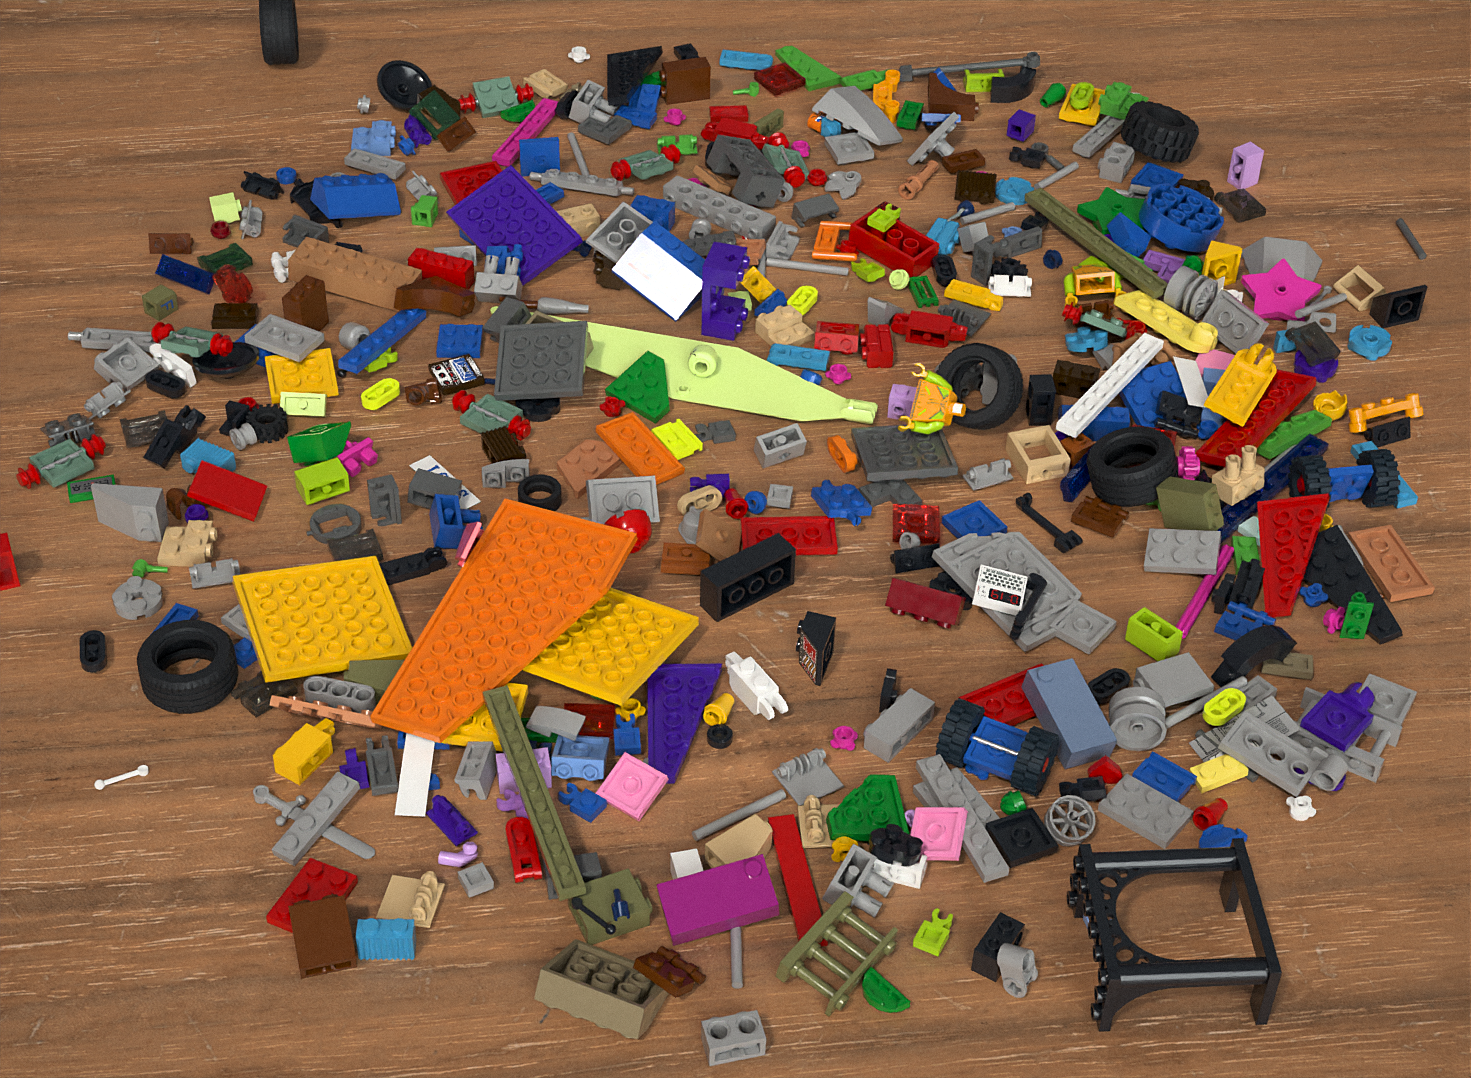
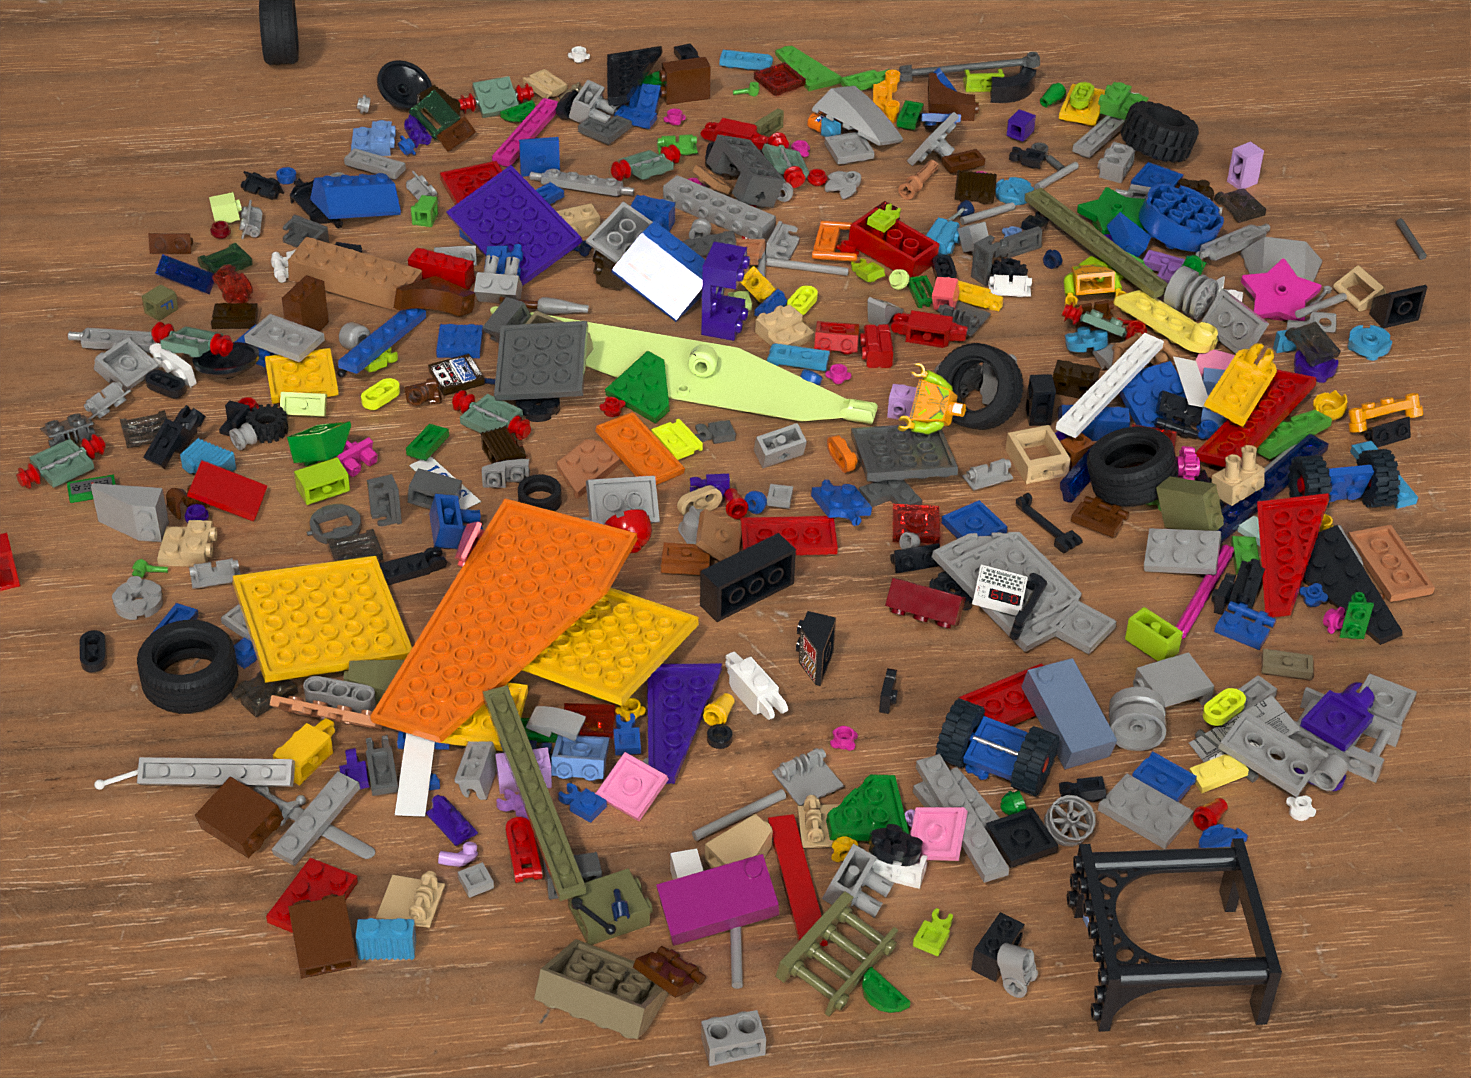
light grey bar [567,132,590,176] -> none
red tile [709,105,749,122] -> none
dark grey hinge [791,193,839,227] -> none
light grey brick [863,688,935,763] -> none
red tile [1087,755,1122,784] -> none
black plate [1088,668,1130,704] -> none
light grey bar [1165,676,1248,729] -> none
yellow slope [1202,240,1242,286] -> none
black arch [1211,625,1297,687] -> none
none -> light grey plate [137,757,295,787]
none -> reddish brown brick [195,776,284,859]
none -> green plate [406,423,449,461]
none -> coral brick [932,277,959,310]
none -> light grey plate [1196,223,1270,261]

